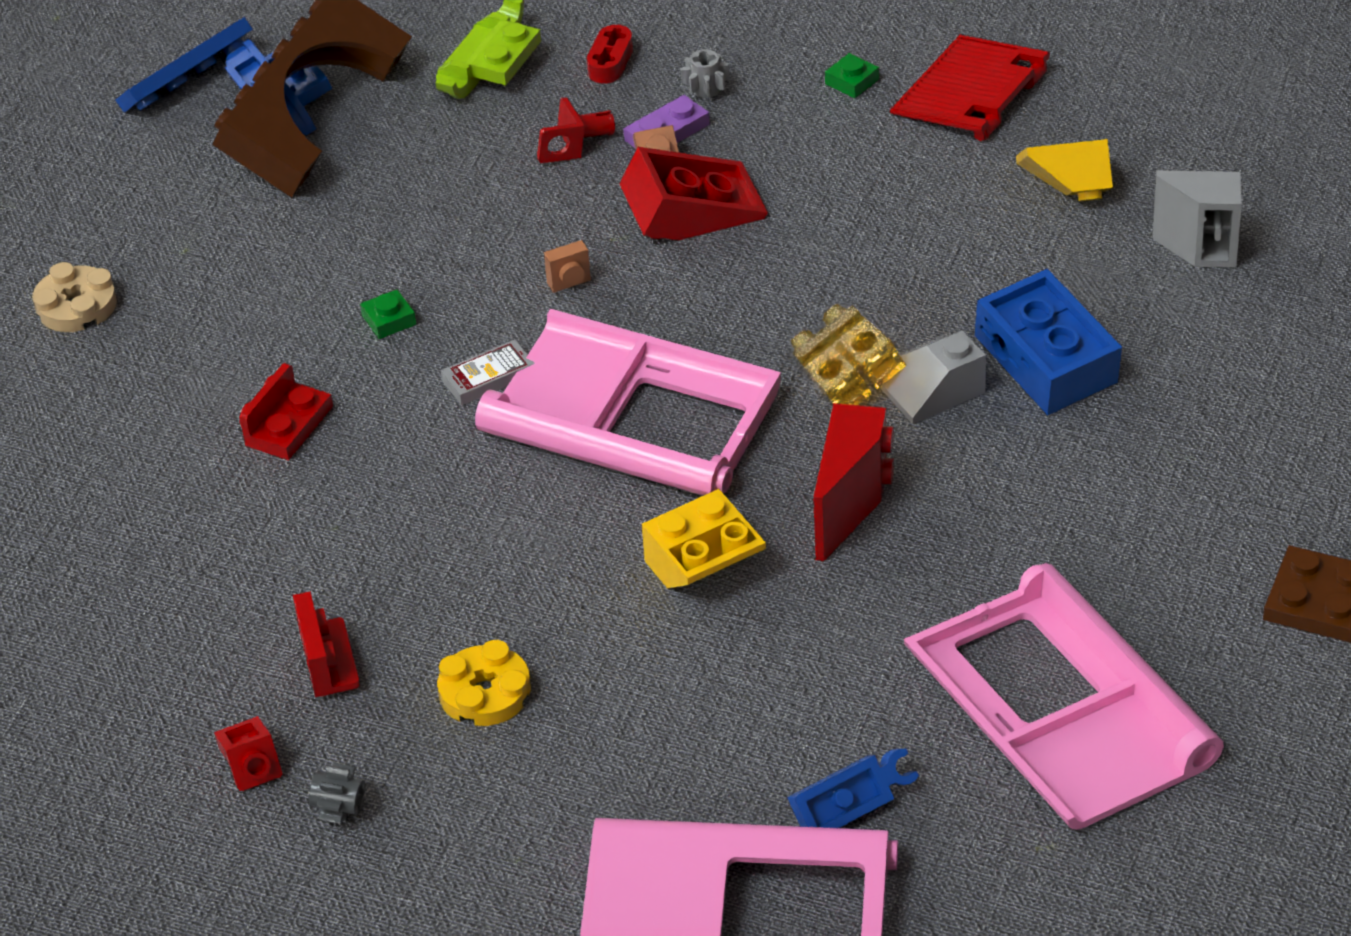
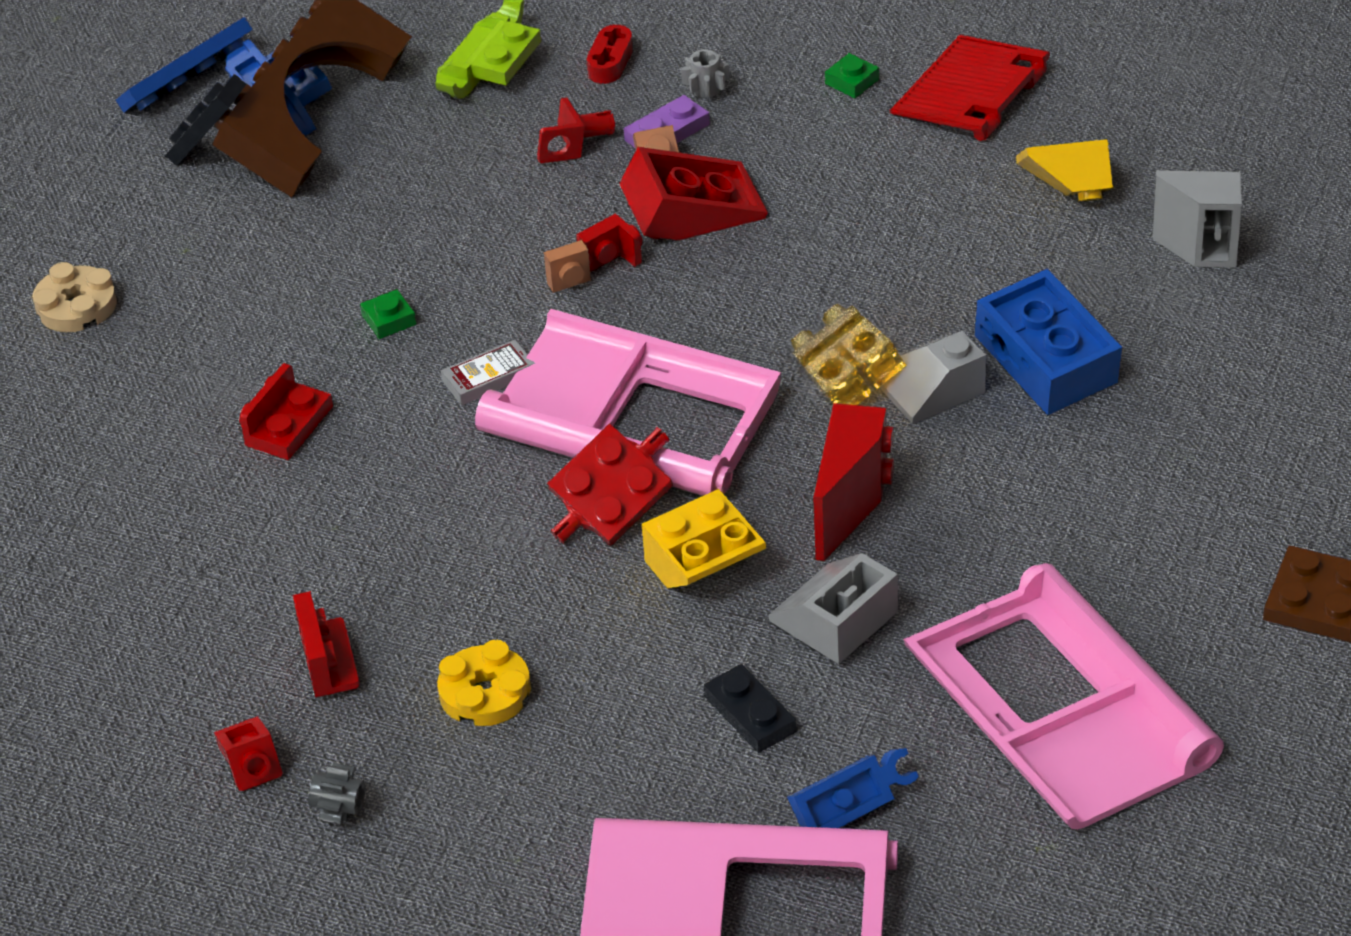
none -> black plate [165,74,247,165]
none -> red plate [547,423,673,547]
none -> red bracket [576,213,643,272]
none -> black plate [704,664,797,753]
none -> light grey slope [769,553,898,664]

